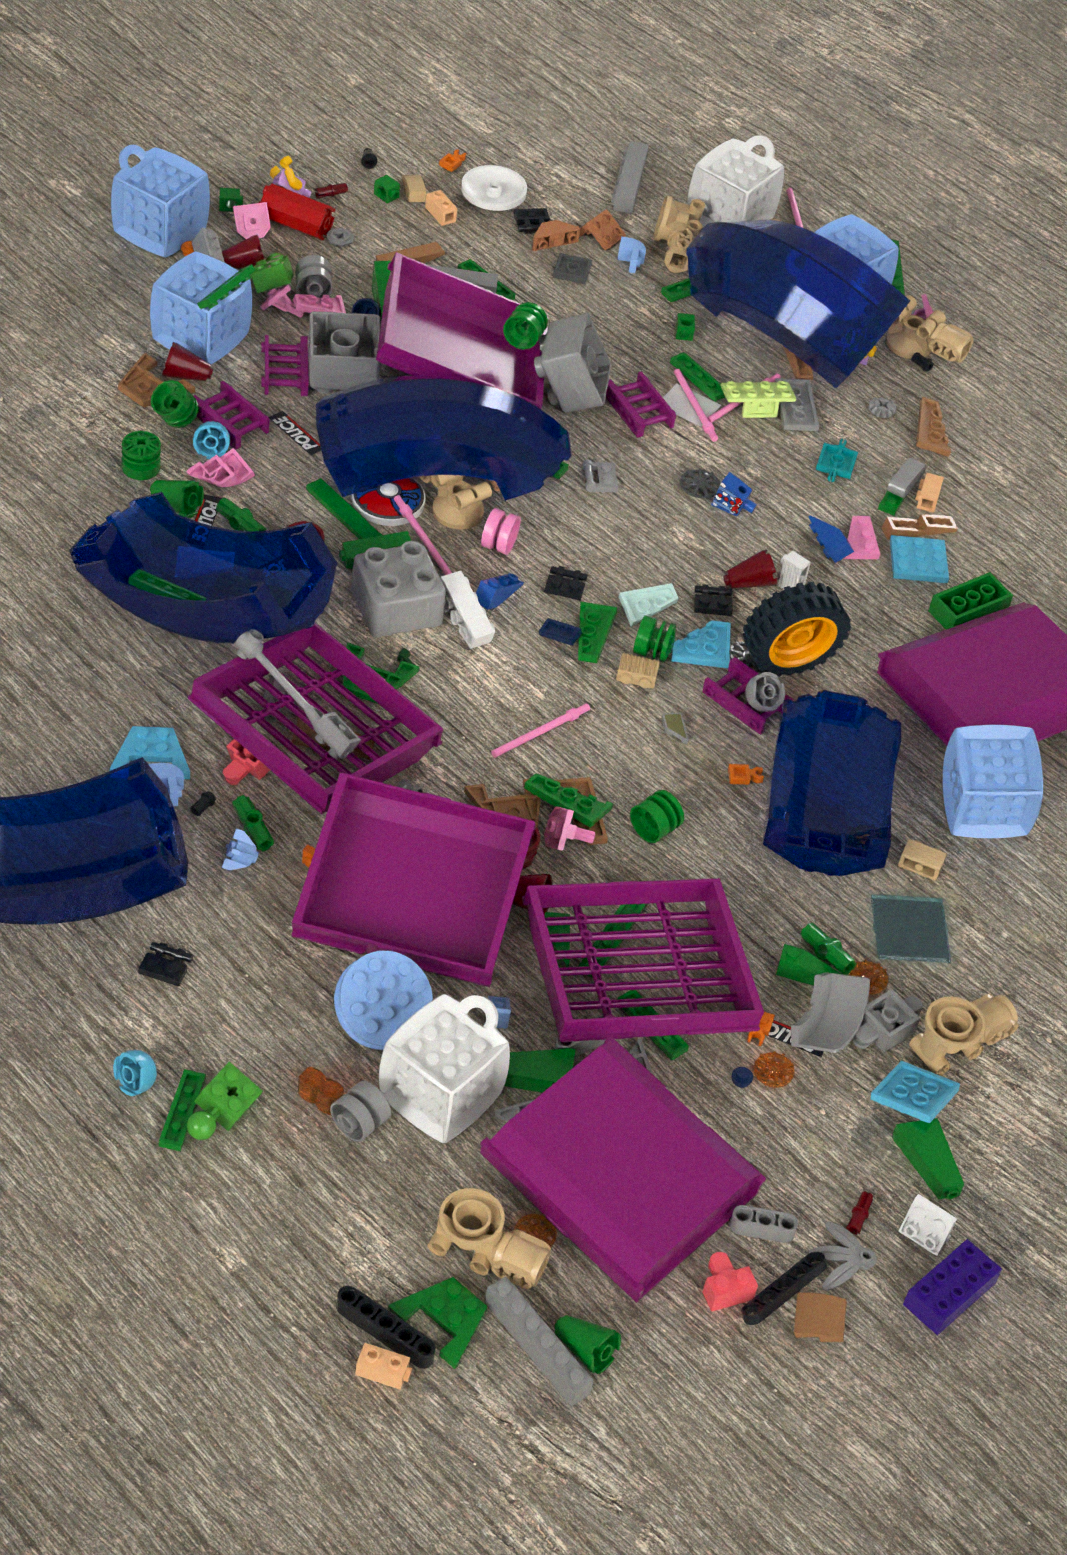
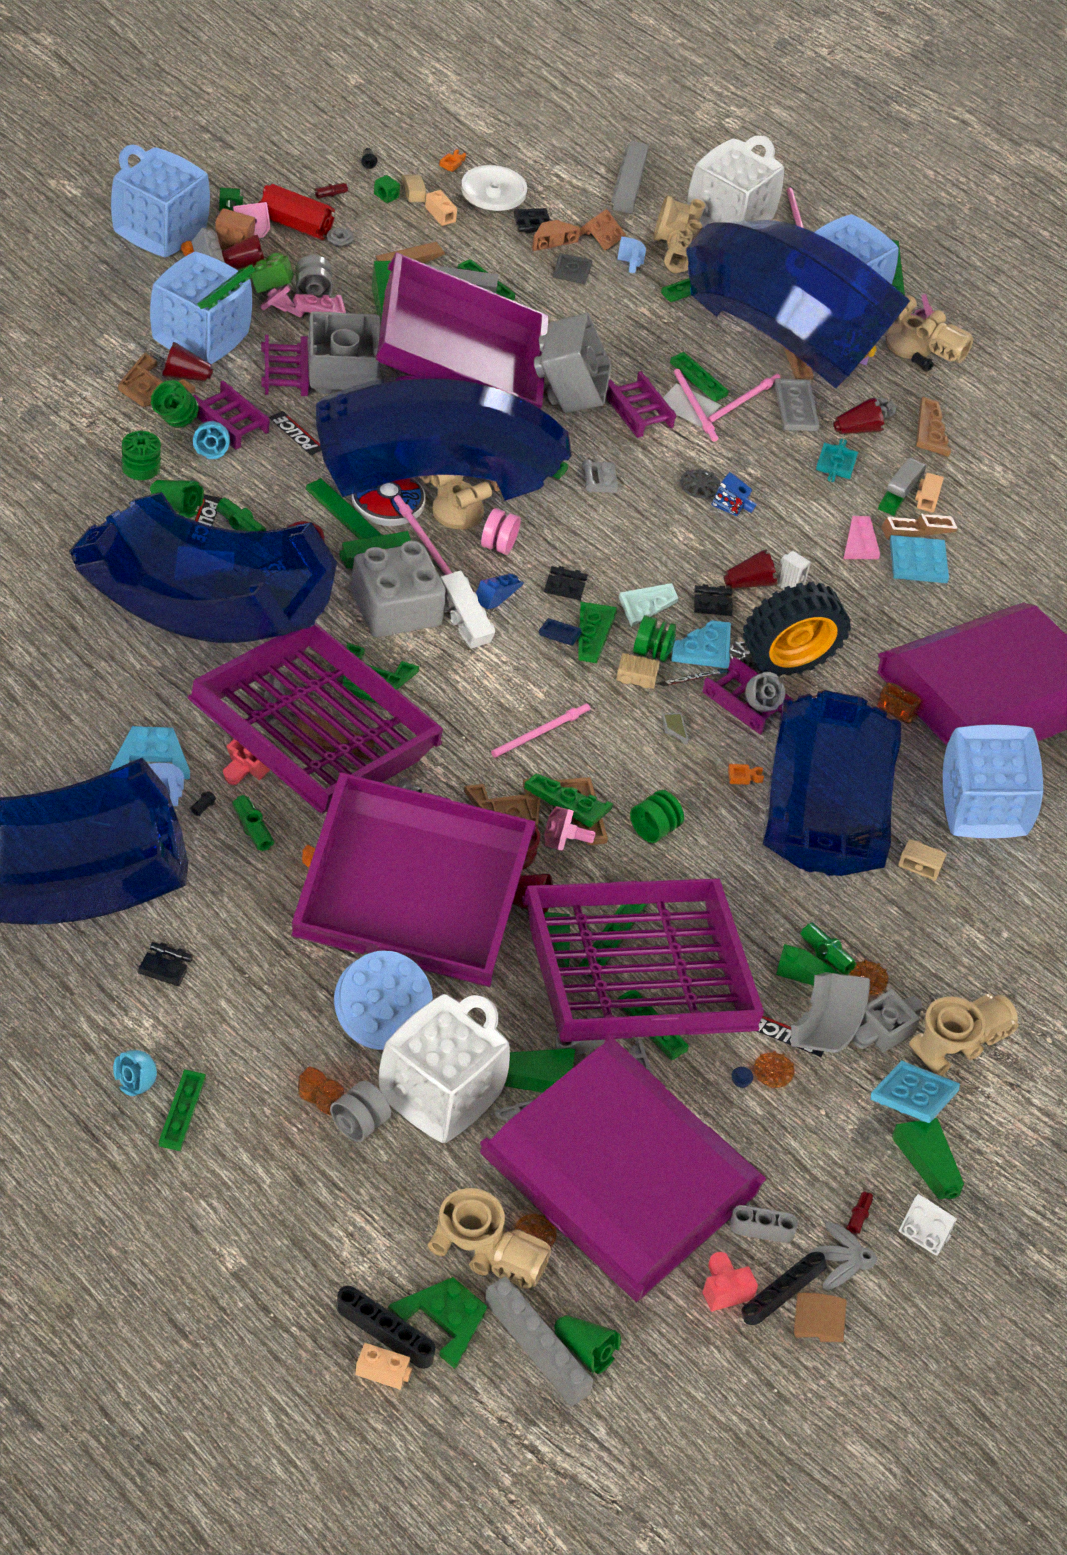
green plate [129,569,207,612] -> none
bright pink slope [186,448,255,487] -> none
bright green brick [187,1062,263,1140] -> none
light blue brick [221,828,259,871] -> none
light grey bar [235,629,361,759] -> none
torso [270,156,312,198] -> none
dark blue piece [352,298,380,316] -> none
dark green hand [397,648,420,670] -> none
light blue slope [488,996,511,1029] -> none
green wheel [503,302,548,350] -> none
green brick [675,313,695,341] -> none
yellowish green bracket [721,381,796,418] -> none
orange plate [747,1012,775,1046] -> none
blue slope [808,515,854,563] -> none
clear light blue piece [871,894,951,963] -> none
dark purple brick [903,1239,1002,1336] -> none
green brick [928,572,1013,630] -> none
none -> nougat brick [215,208,255,250]
none -> sticker [656,668,730,686]
none -> dark red cone [833,397,884,434]
none -> clear orange brick [877,682,921,724]

